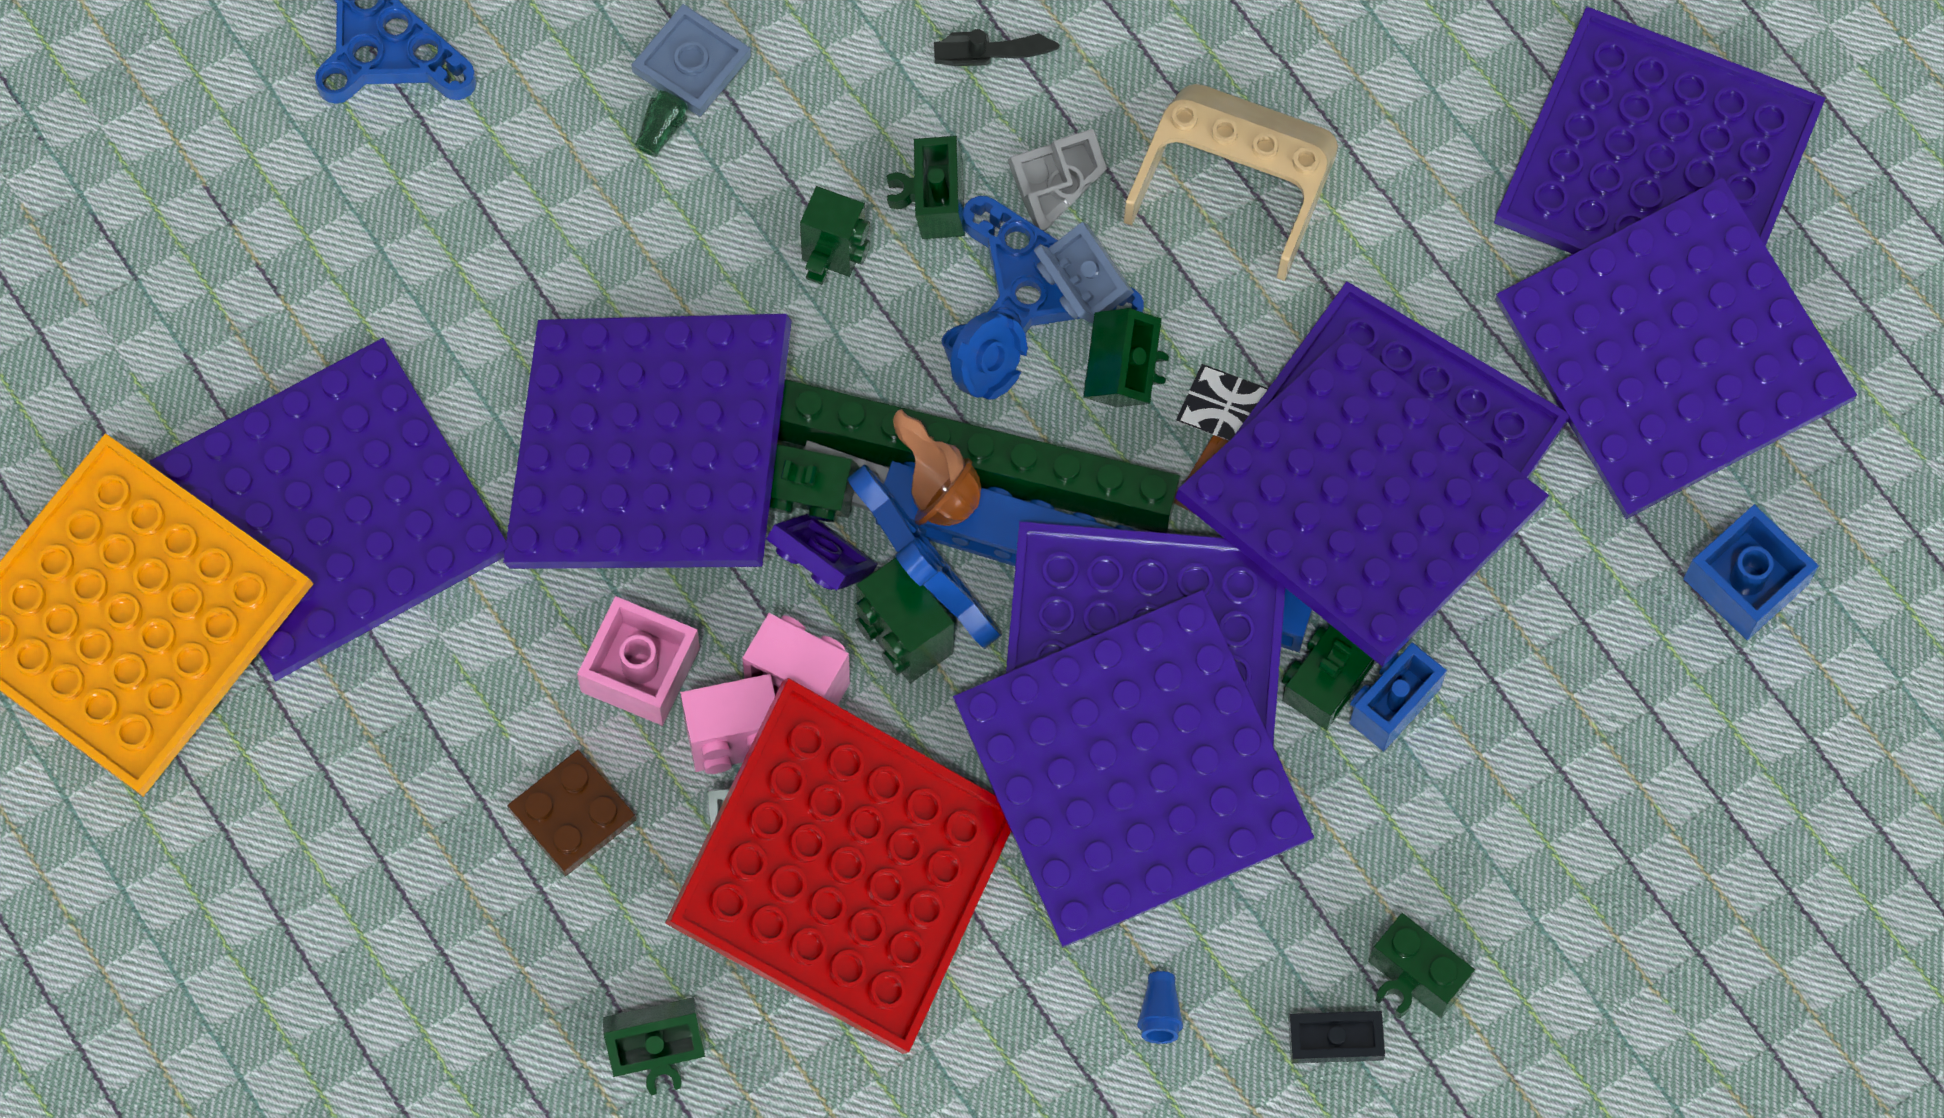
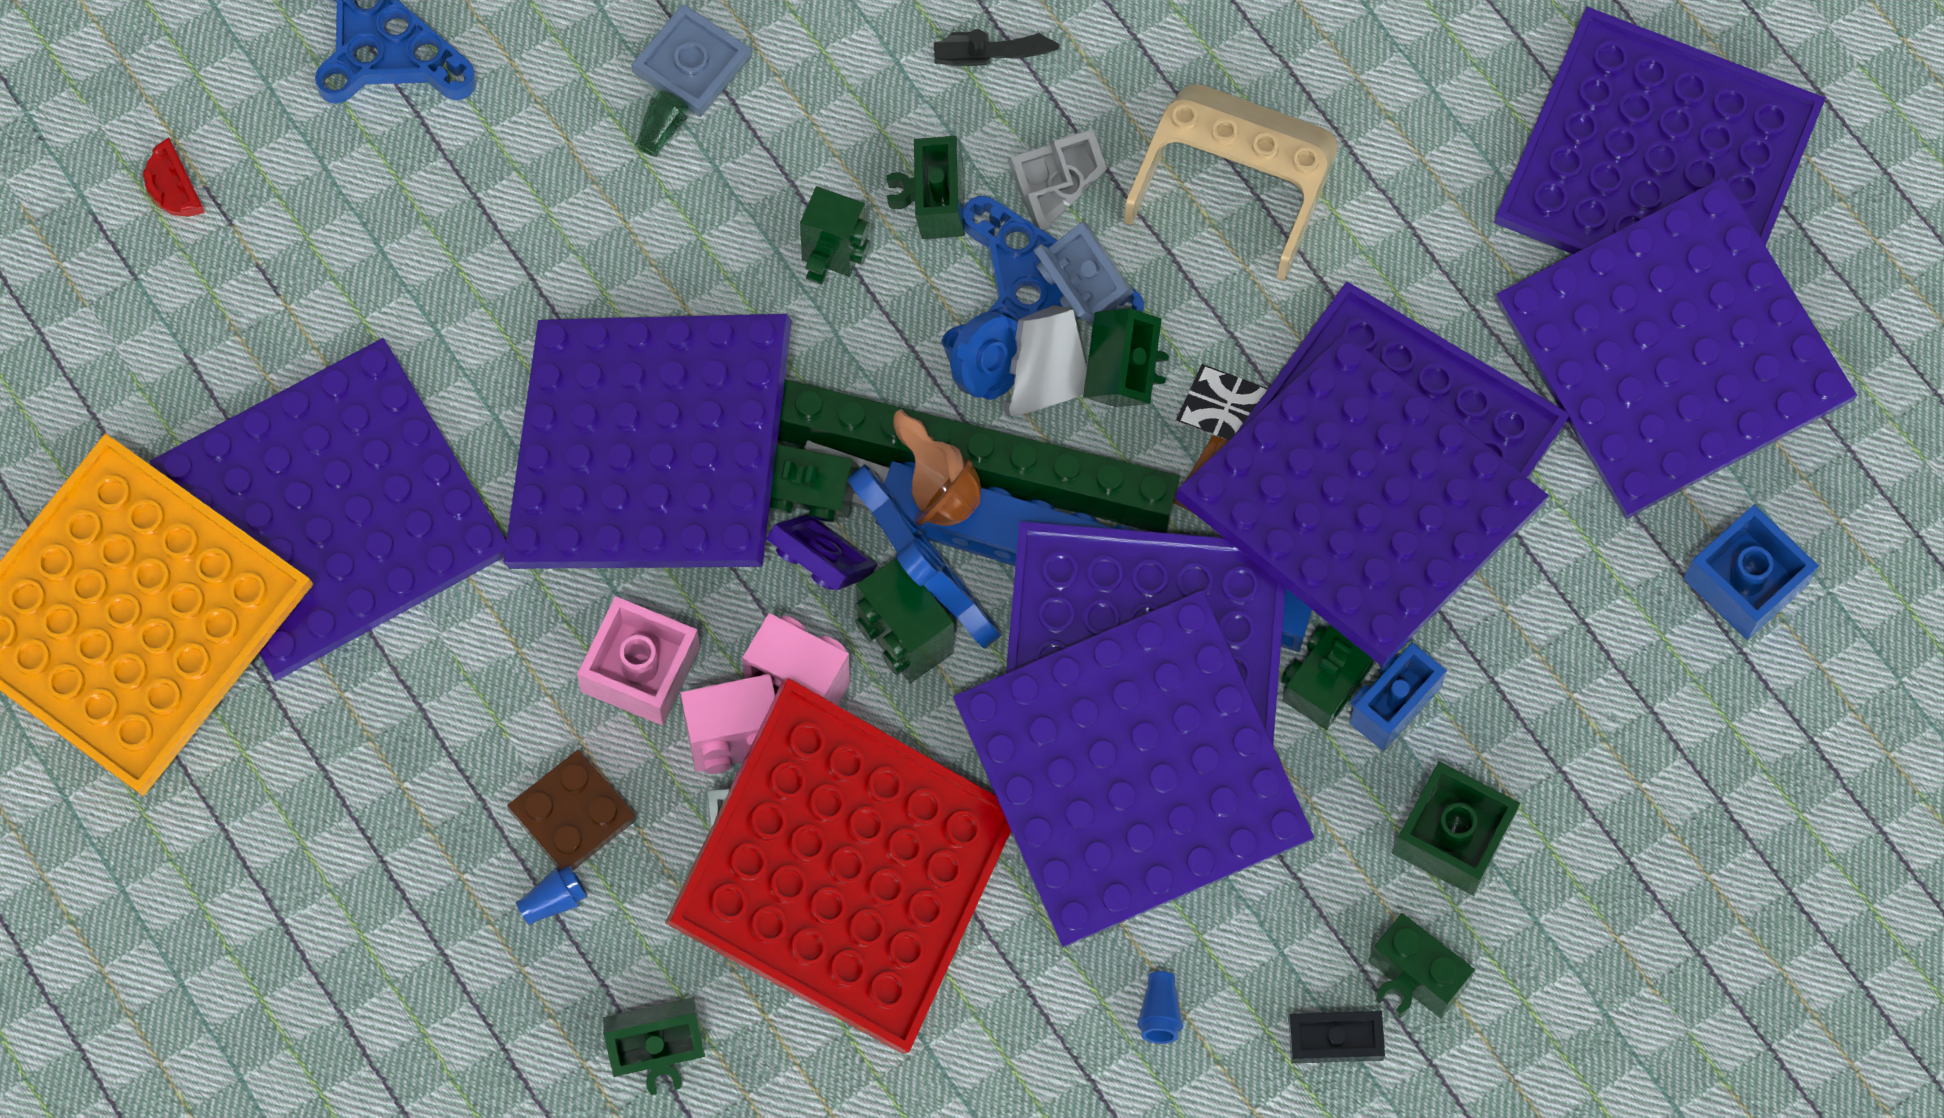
none -> red tile [143,137,205,217]
none -> blue cone [516,865,588,926]
none -> light grey slope [1004,305,1087,416]
none -> dark green brick [1392,761,1521,896]

